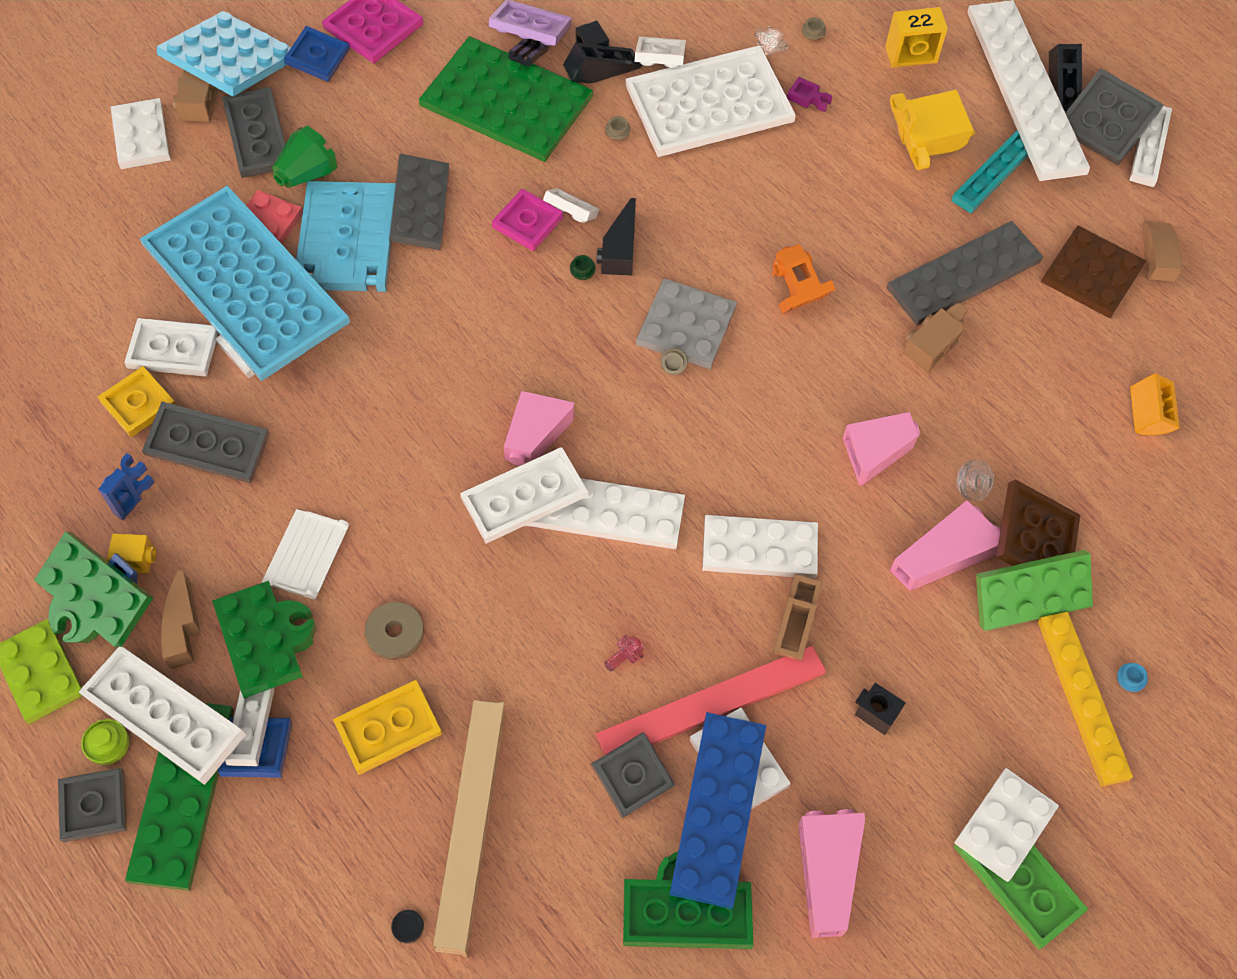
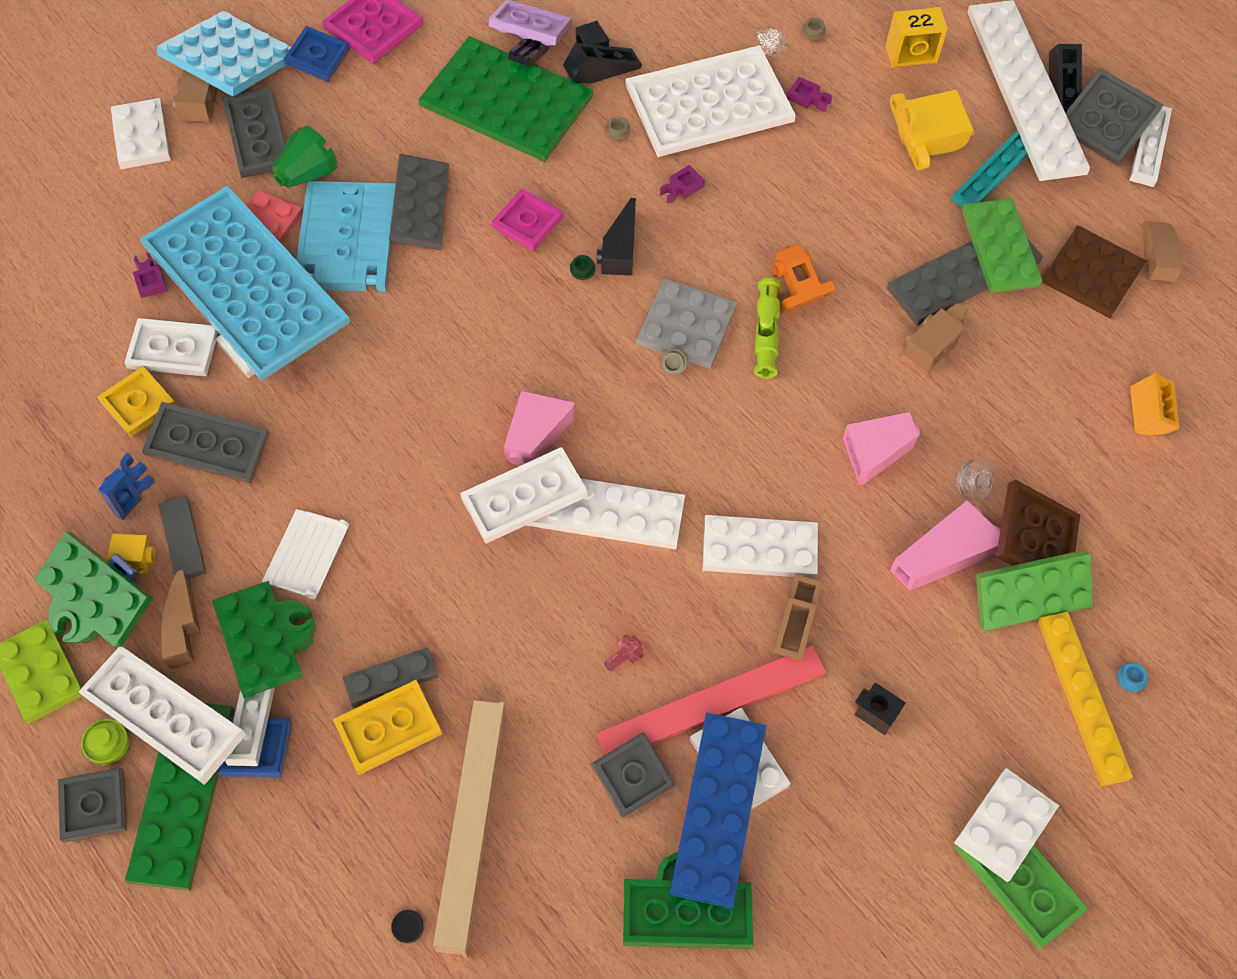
dark tan tile [365,602,424,660] -> none
white plate [543,188,600,223] -> none
white plate [635,36,686,68] -> none
bright pink slope [798,809,865,938] -> none
none -> magenta plate [133,252,167,298]
none -> dark grey tile [158,496,206,579]
none -> dark grey plate [343,647,438,707]
none -> magenta plate [660,165,705,203]
none -> lime piece [754,278,781,379]
none -> bright green plate [962,198,1042,293]

